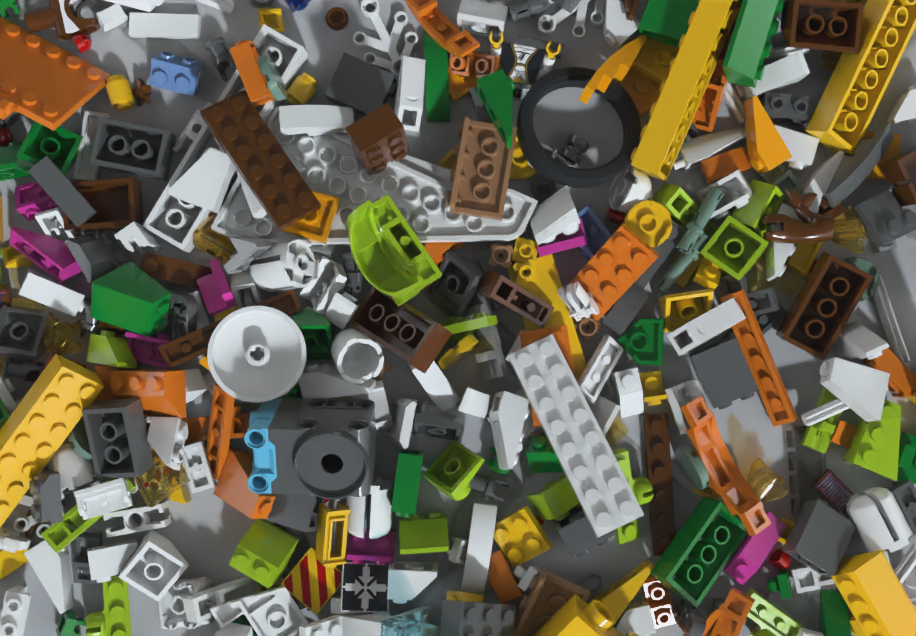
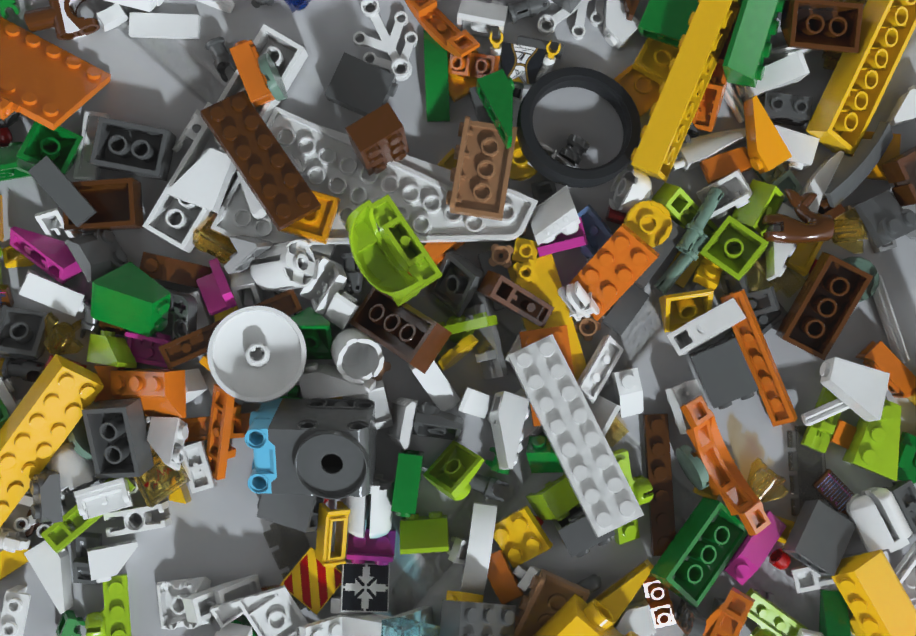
clear yellow tile [11,297,45,310] -> none
dark pink bracket [15,181,60,221] -> none
red hinge [71,33,92,54] -> none
yellow brick [105,75,135,112] -> none
white hinge [114,221,162,255] -> none
white slope [119,530,189,602] -> none
reddish brown plant [132,78,151,107] -> none
medium blue bracket [149,51,204,96] -> none
orange slope [213,450,276,519] -> none
lime slope [229,519,299,588] -> none
yellow slope [258,7,285,32] -> none
white slope [278,105,354,136] -> none
yellow brick [286,72,318,105] -> none
reddish brown plate [325,7,349,31] -> none
white slope [387,560,438,604] -> none
white slope [393,56,426,132] -> none
light orange slope [578,35,648,104] -> none
green plate [616,318,664,366] -> none
yellow bracket [639,370,667,406] -> none
green tile [766,568,792,599] -> none
white slope [834,322,890,360] -> none

